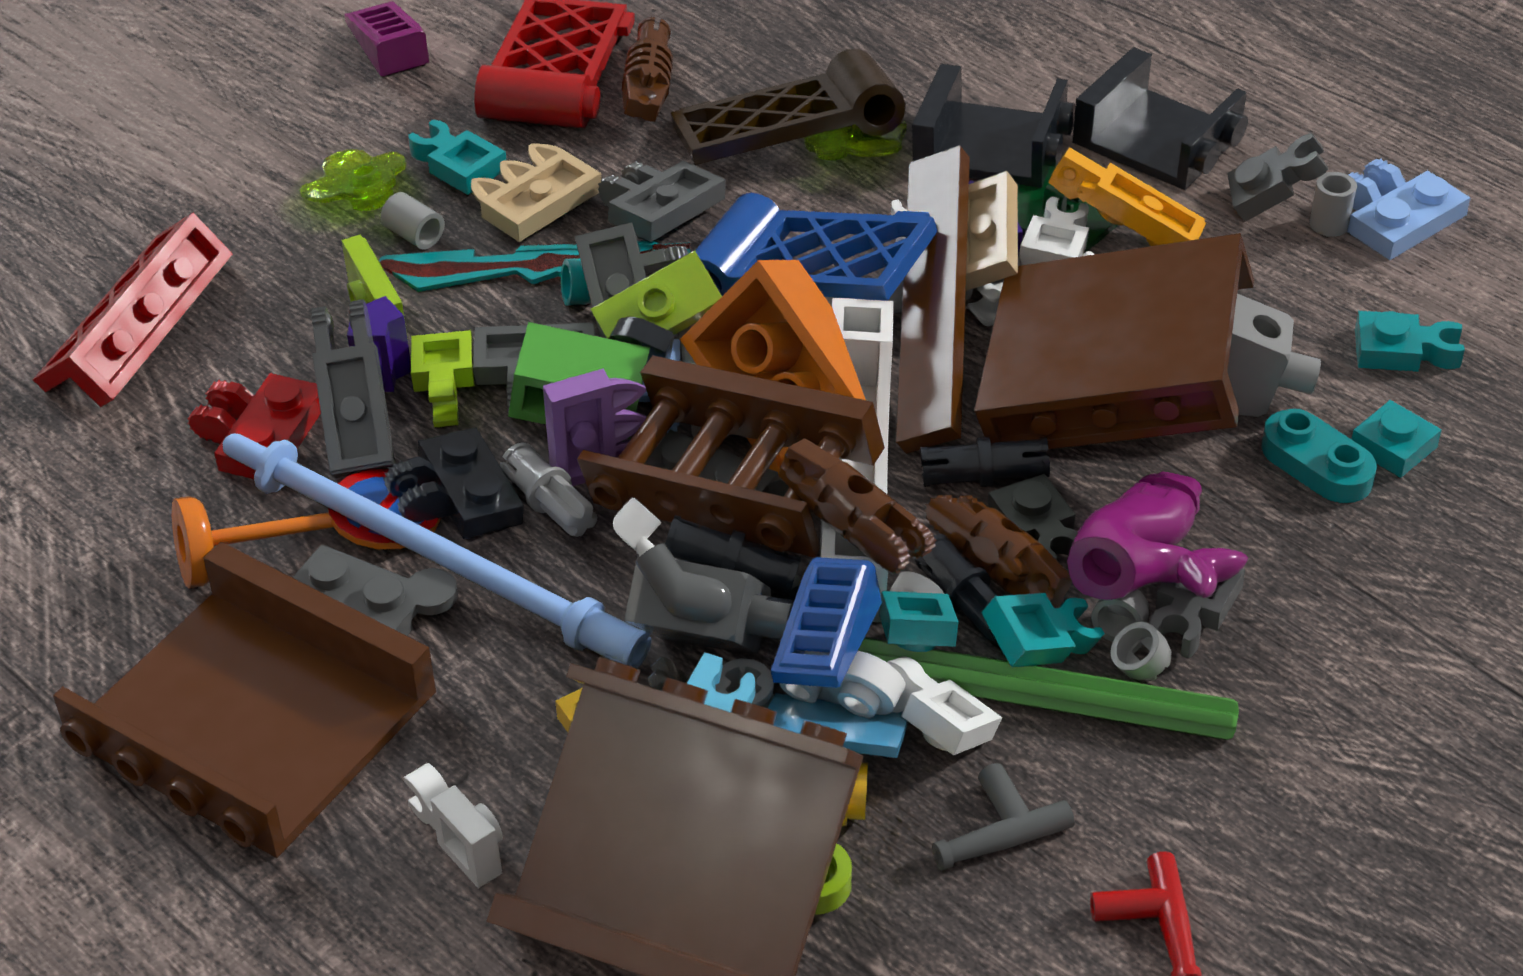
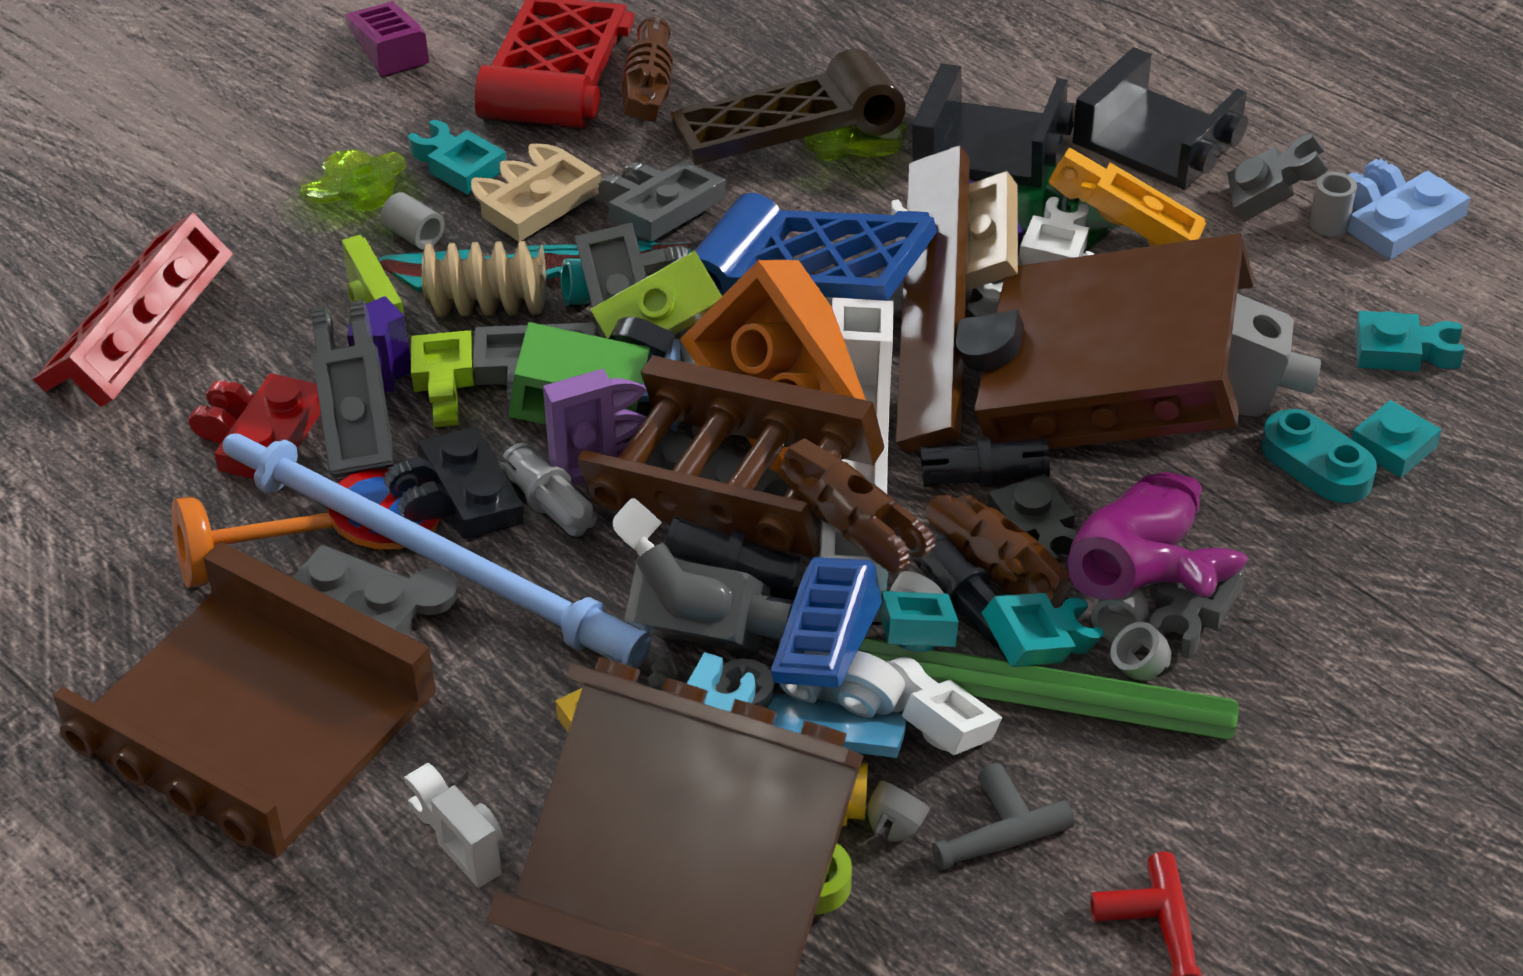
none -> tan piece [422,241,546,317]
none -> light grey hinge [867,780,930,842]
none -> black tile [956,309,1024,371]

